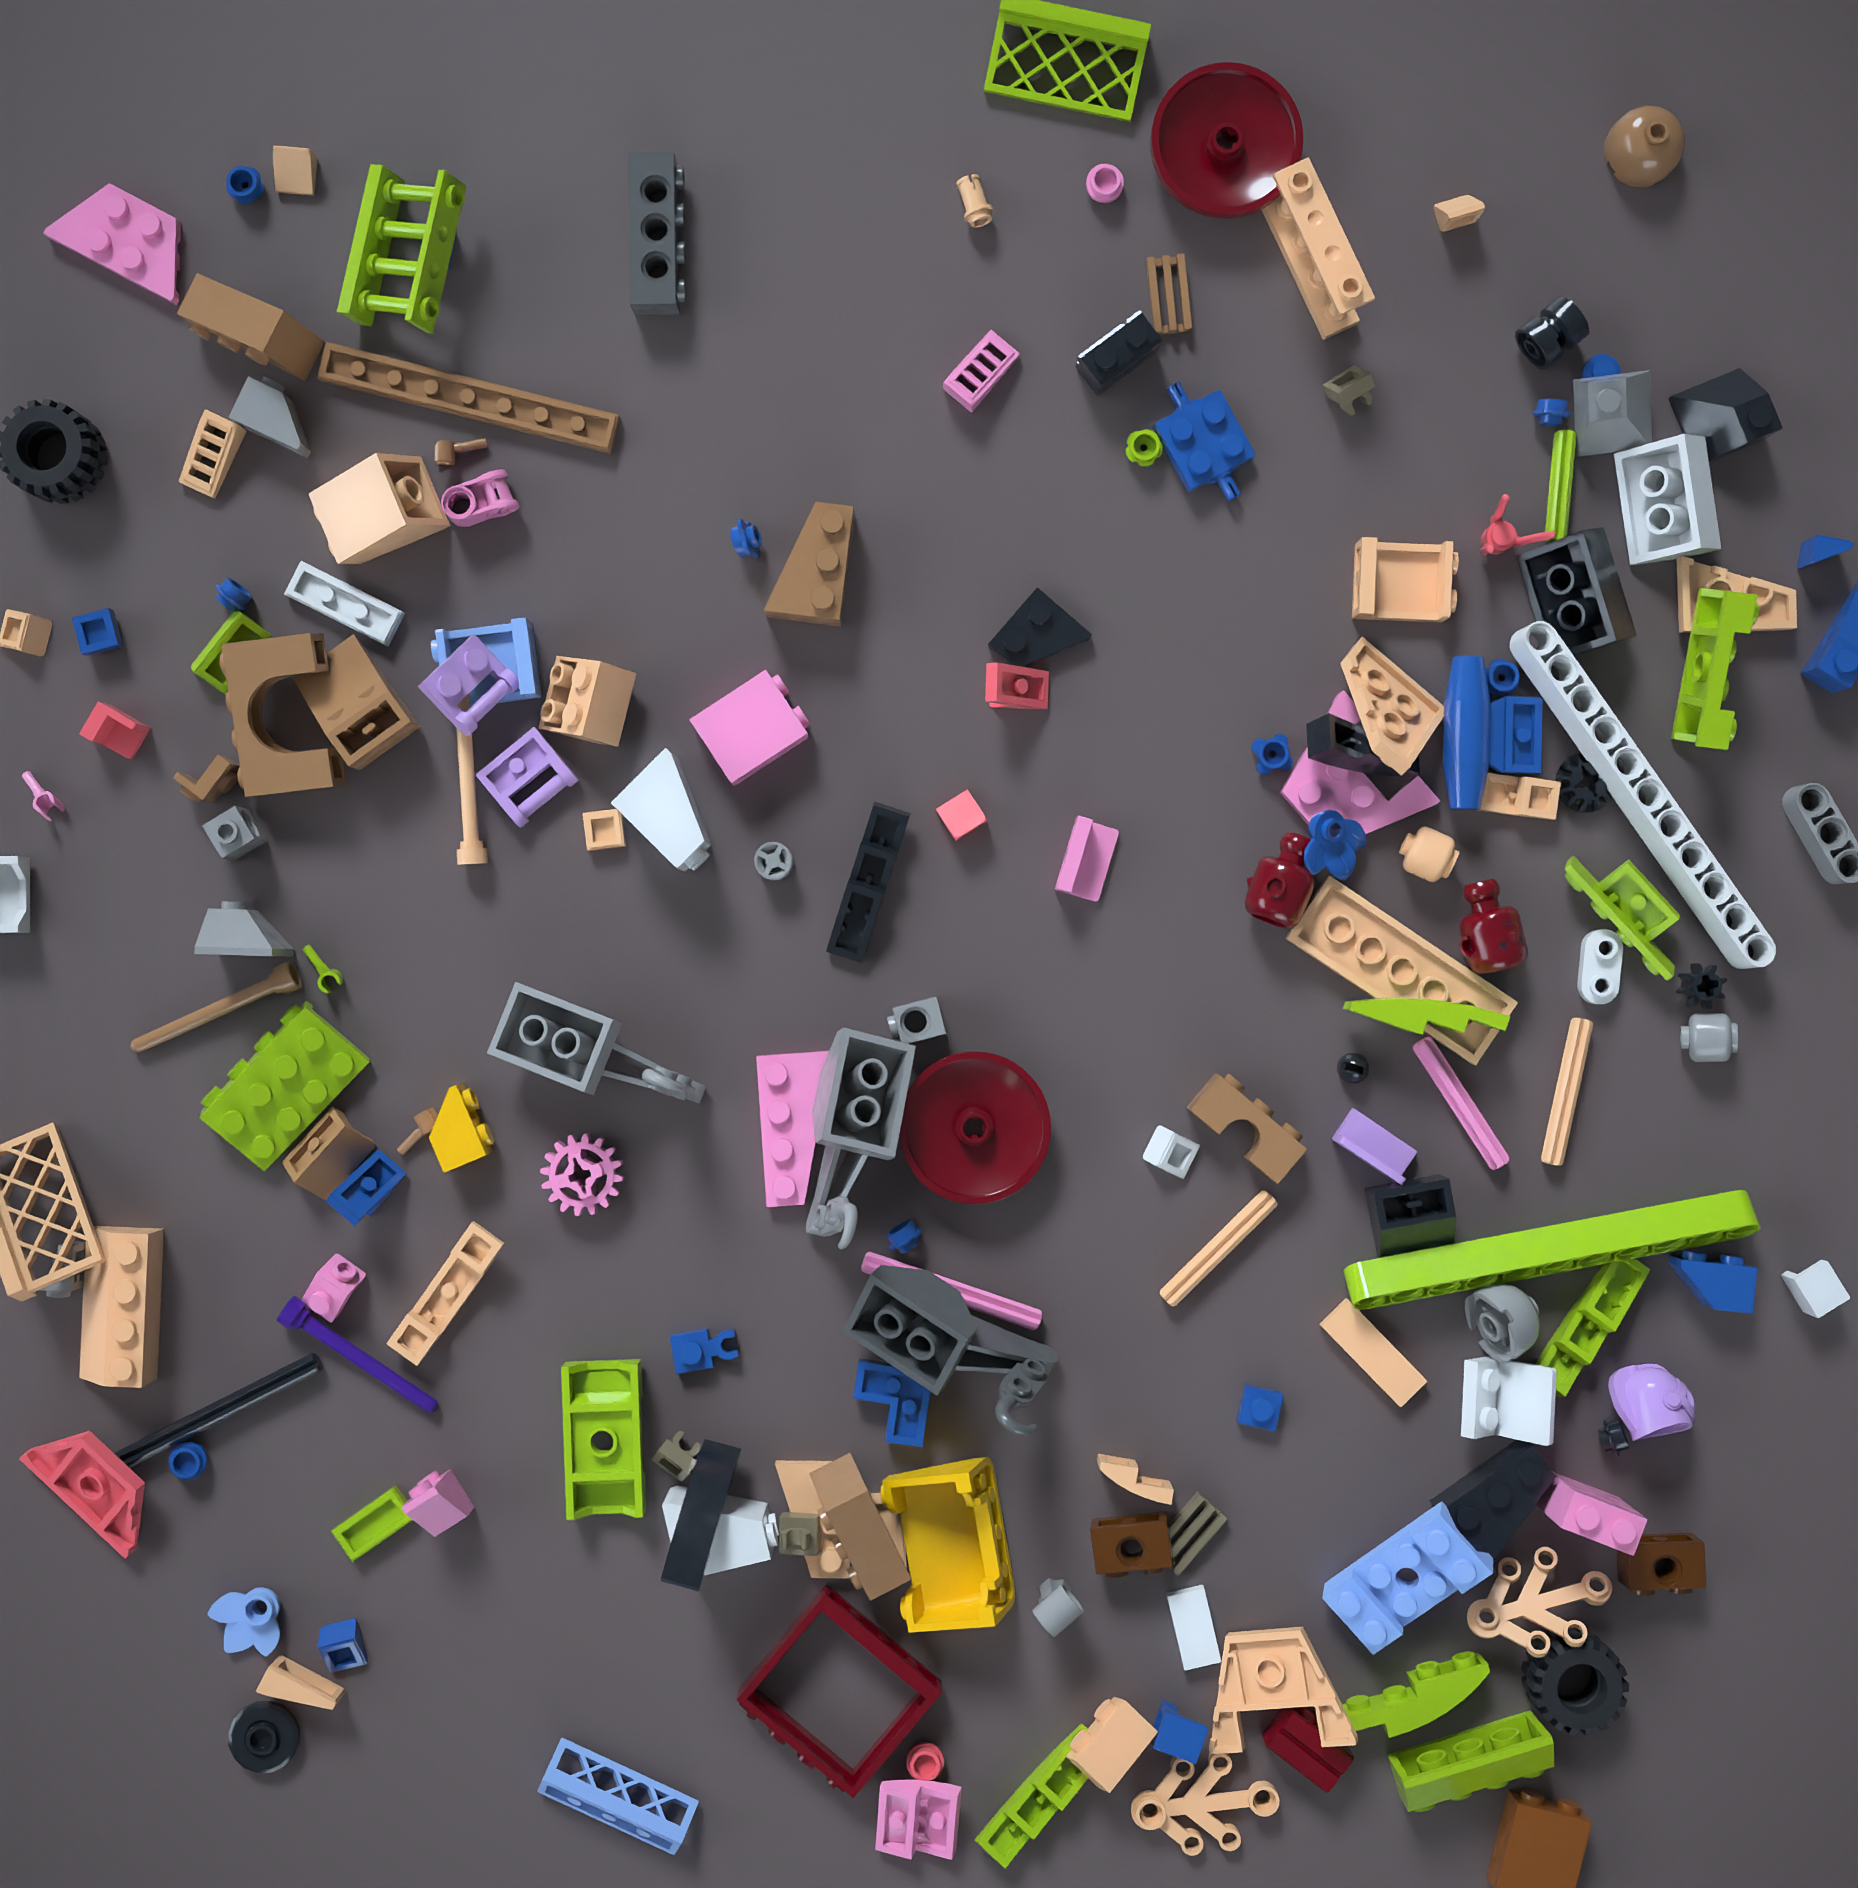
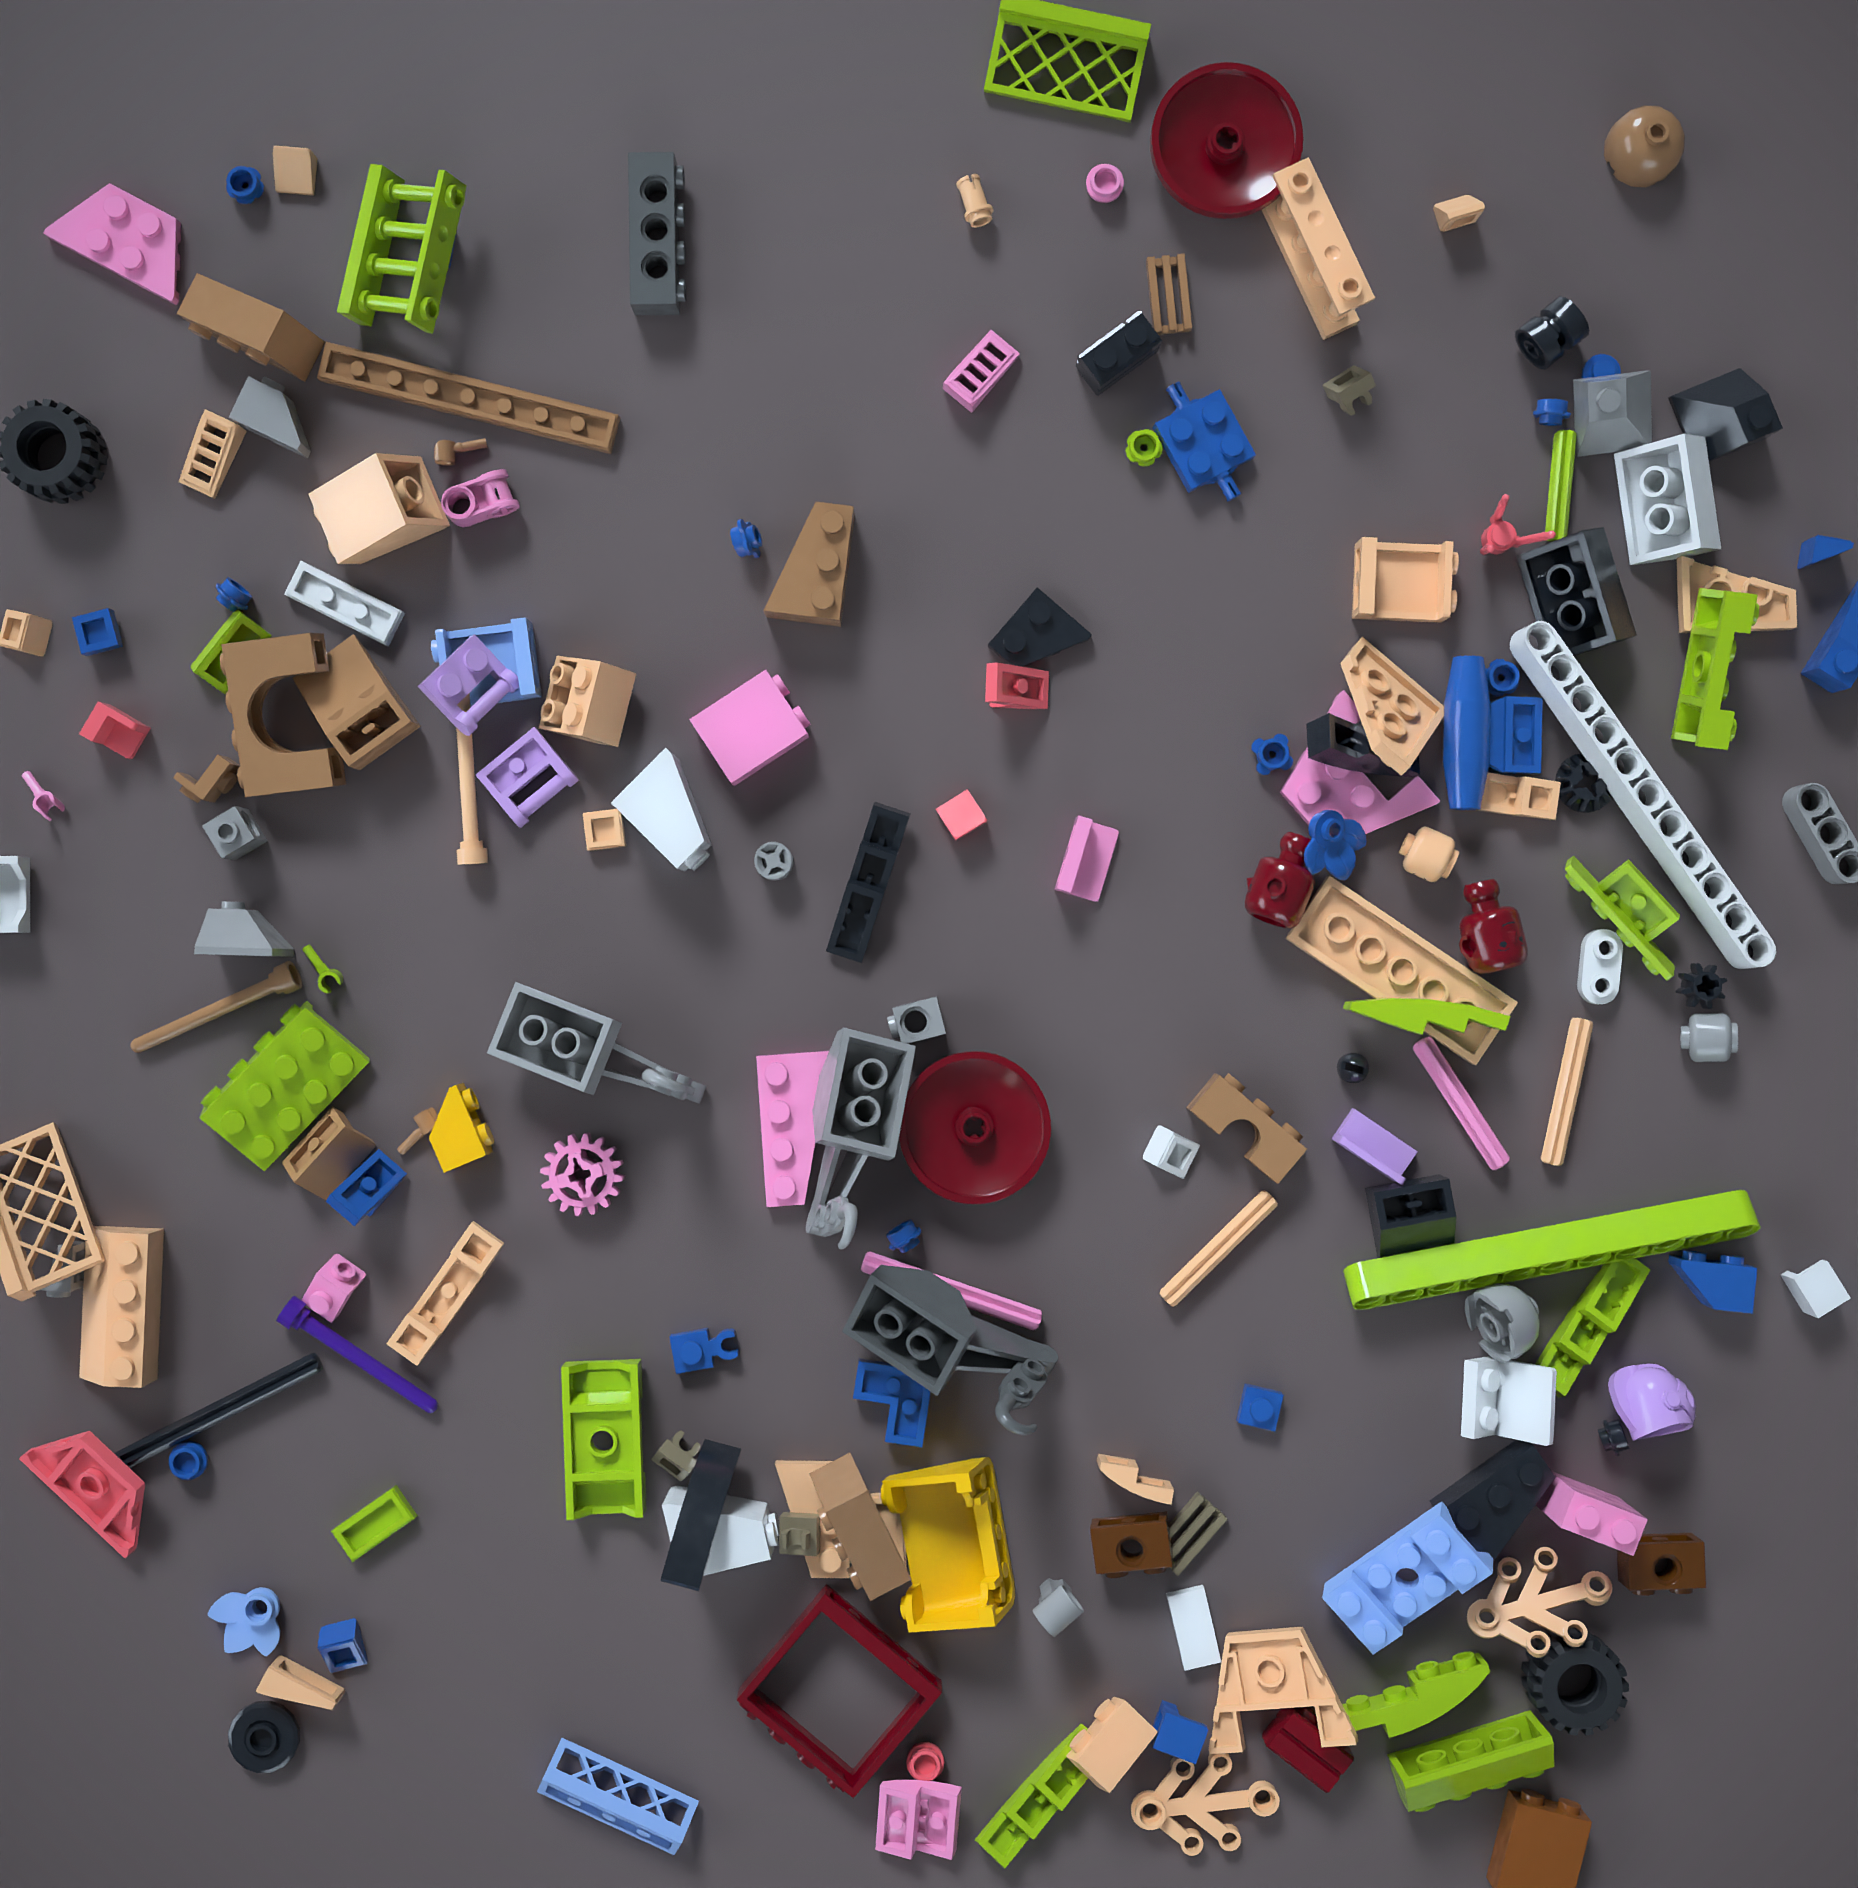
bright pink slope [401,1469,475,1537] -> none
light nougat tile [1319,1298,1427,1407] -> none

